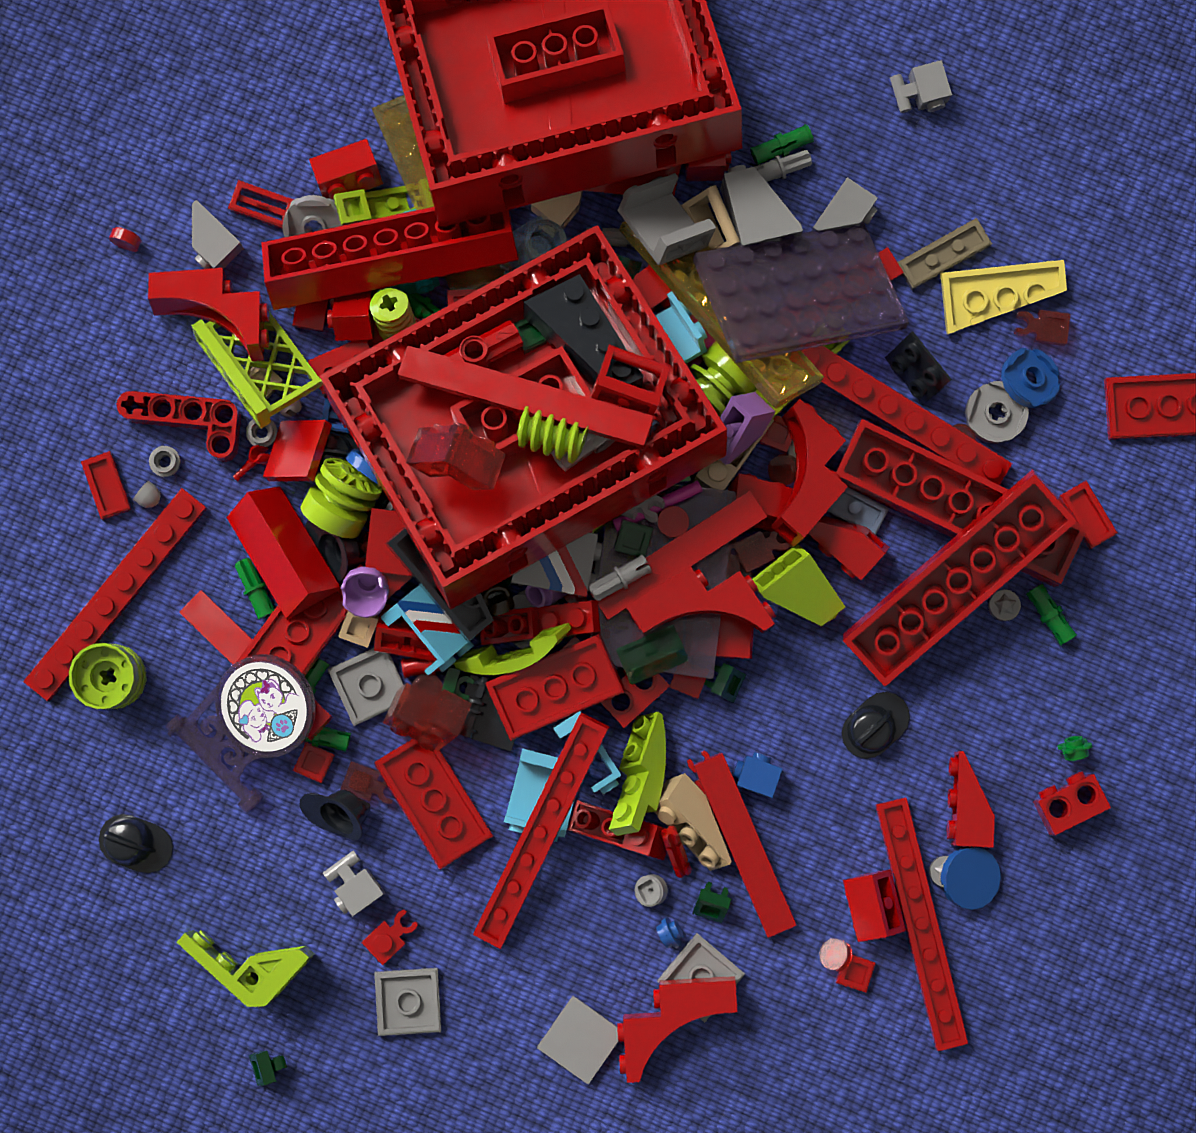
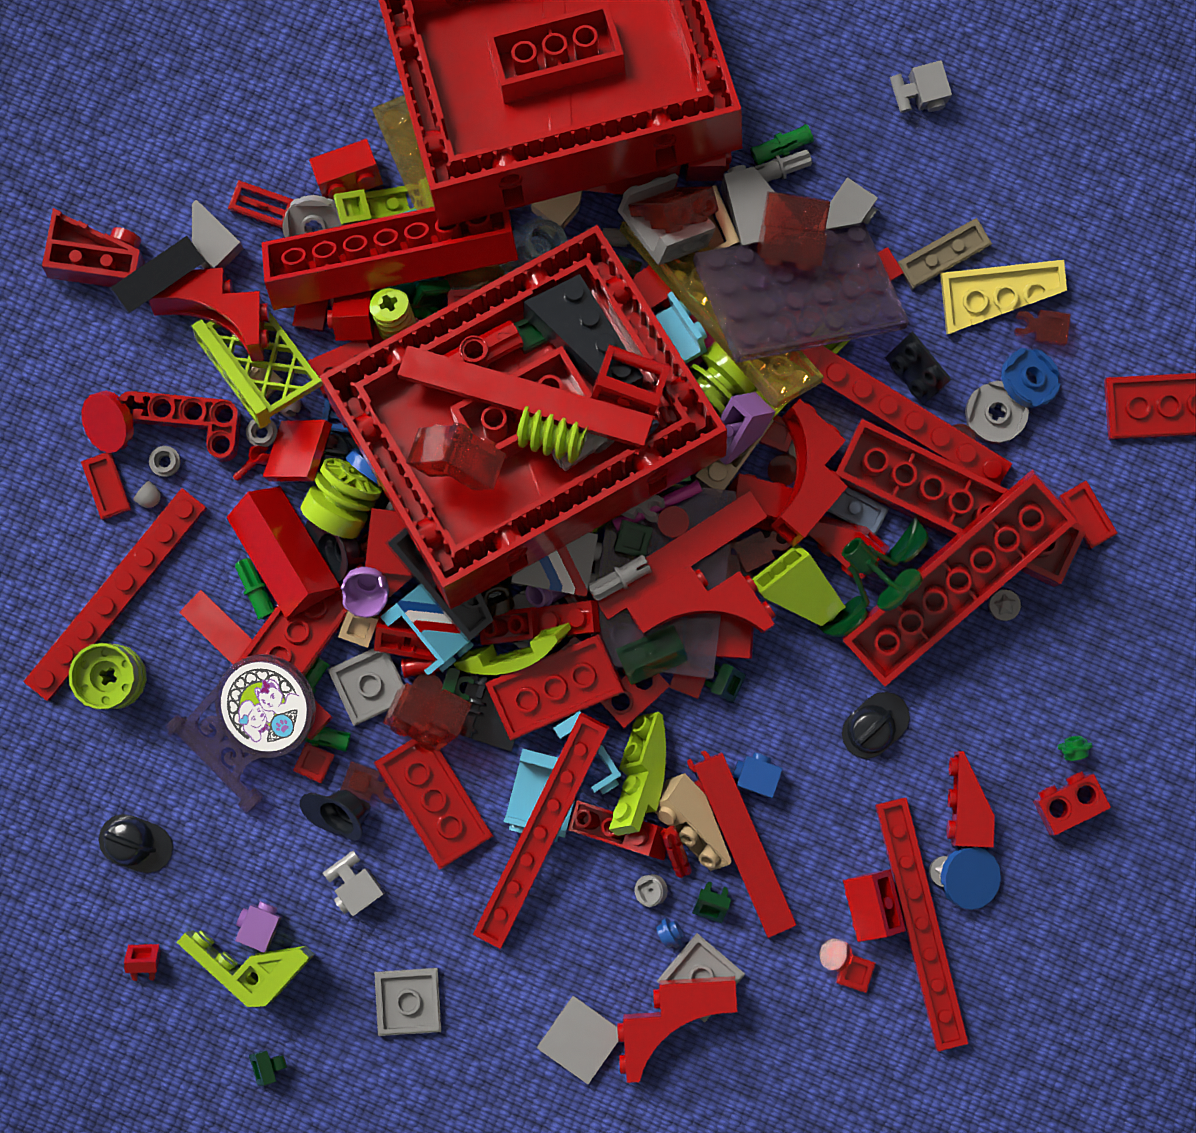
red plate [361,909,419,965] -> none
green pin [1026,583,1077,646] -> none
none -> red wedge [42,208,145,287]
none -> red tile [81,390,134,453]
none -> black tile [109,236,205,314]
none -> red tile [124,944,161,981]
none -> medium lavender brick [235,901,283,953]
none -> dark green tile [409,280,450,308]
none -> clear red plate [628,187,719,234]
none -> clear red plate [757,191,830,270]
none -> dark green plant [817,517,929,637]

